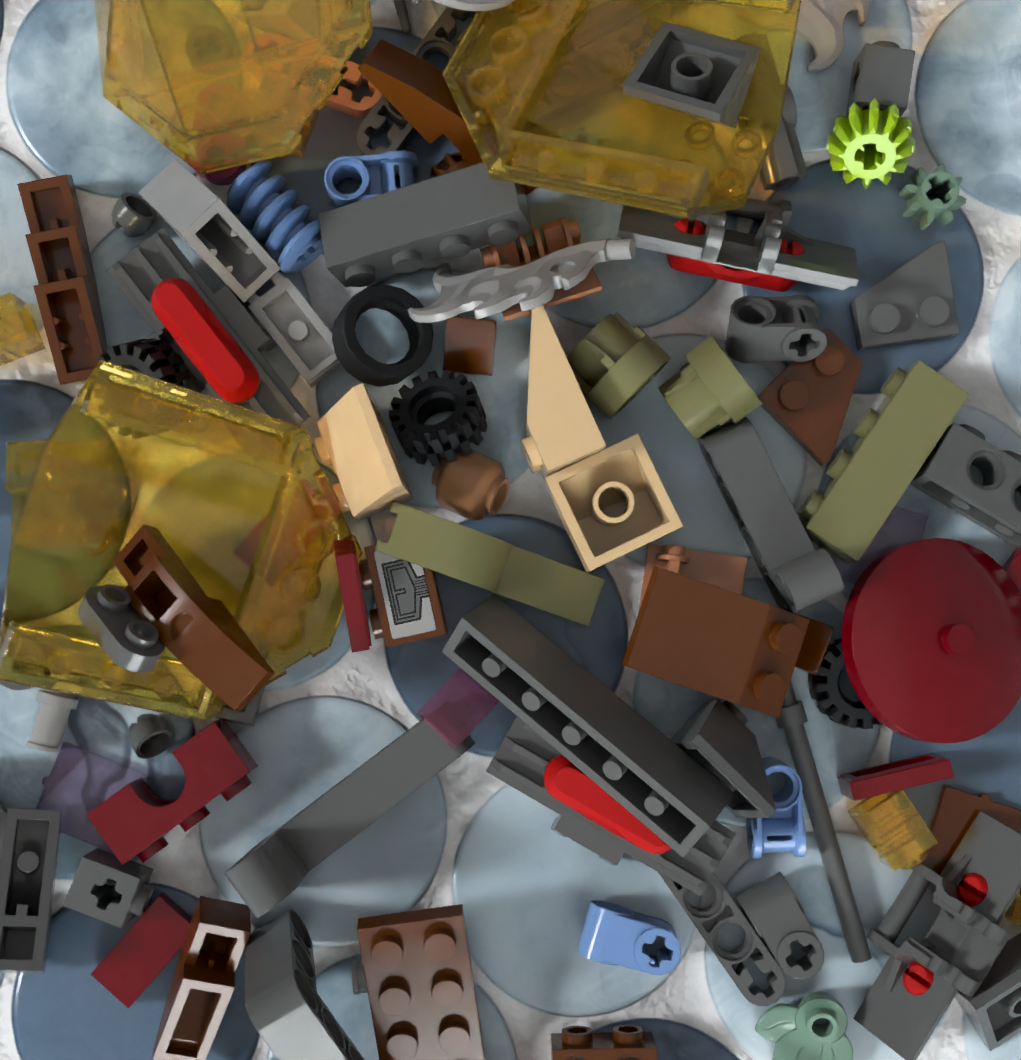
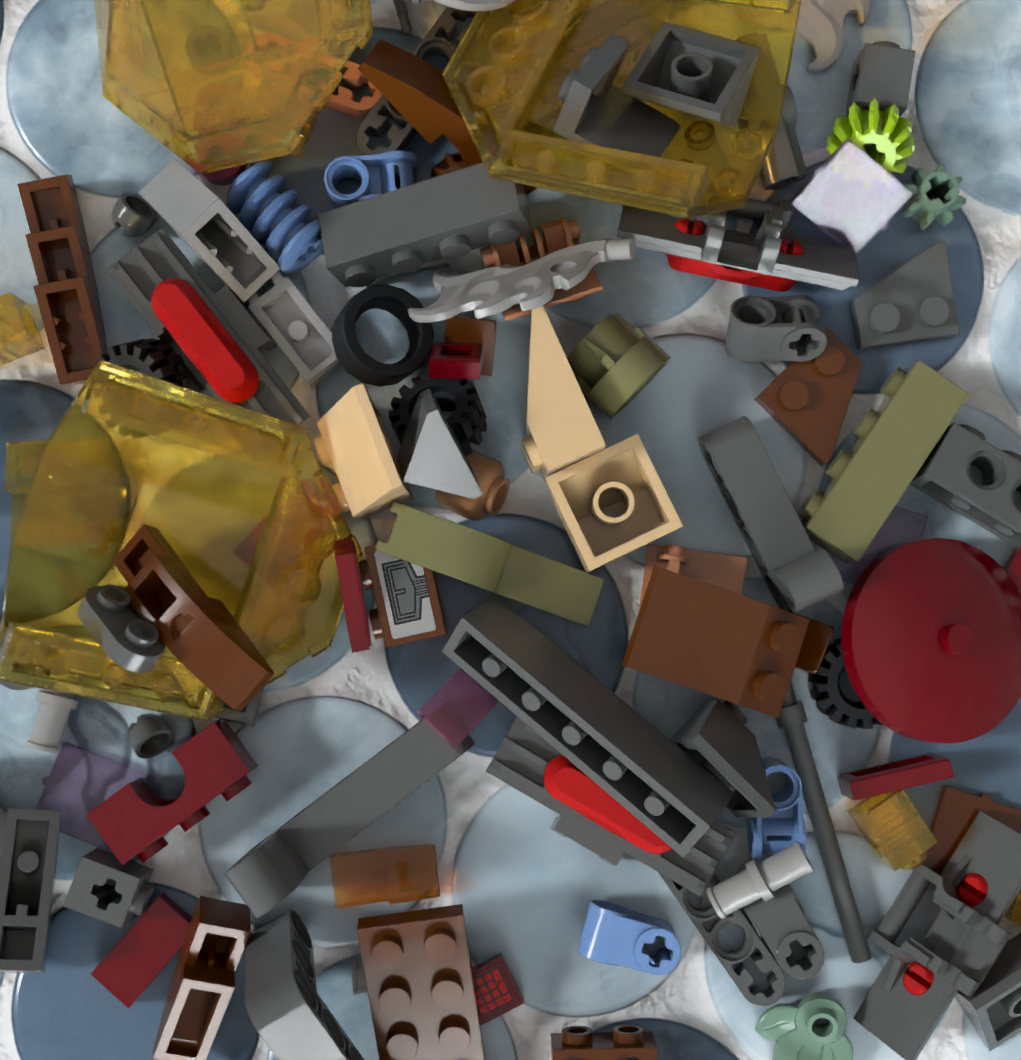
olive piece [658,335,763,440] -> none
none -> clear orange slope [329,844,440,909]
none -> slope [396,388,483,499]
none -> dark red tile [428,343,483,379]
none -> tile [472,952,524,1025]
none -> dark grey bracket [553,33,680,179]
none -> light grey pin [706,841,814,919]
none -> piece [790,137,913,253]

